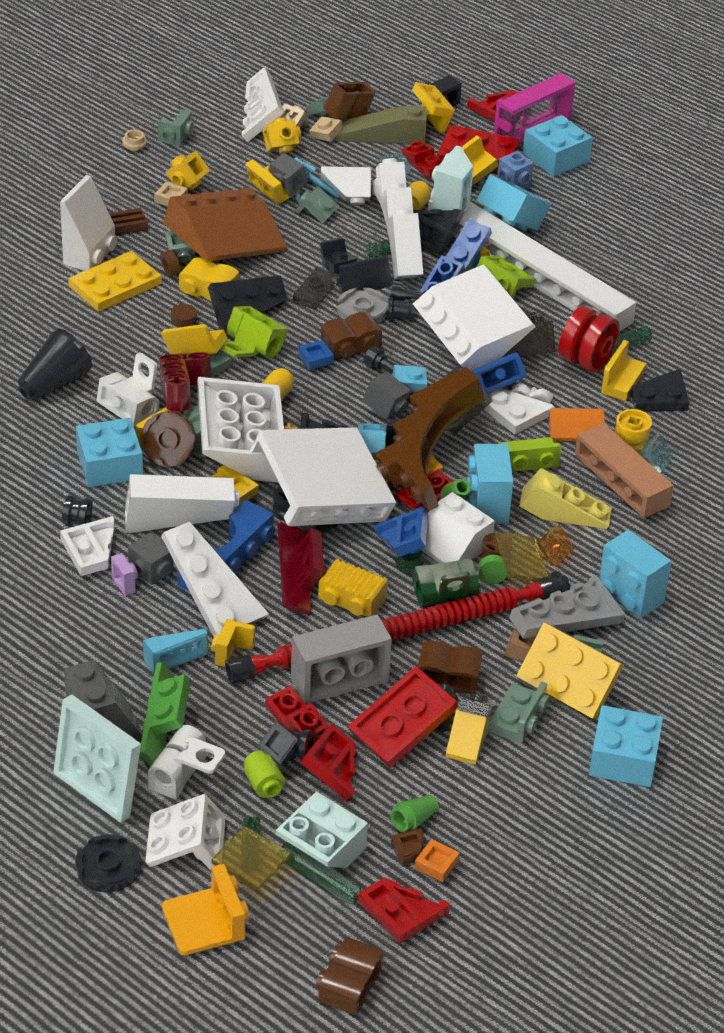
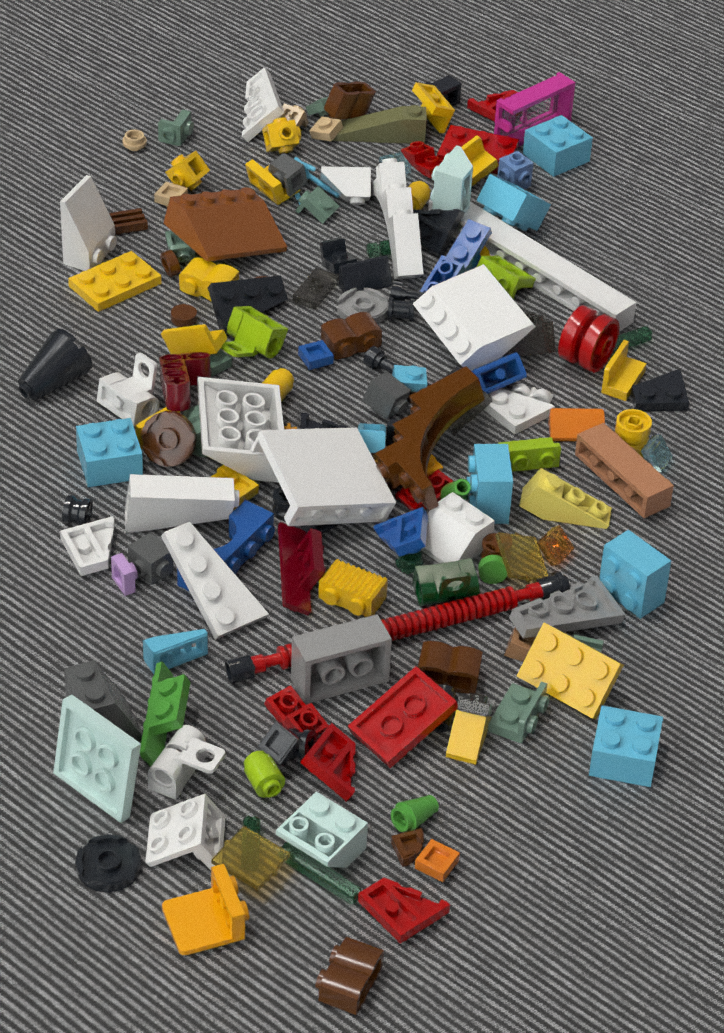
yellow bracket [211,619,255,667] -> none

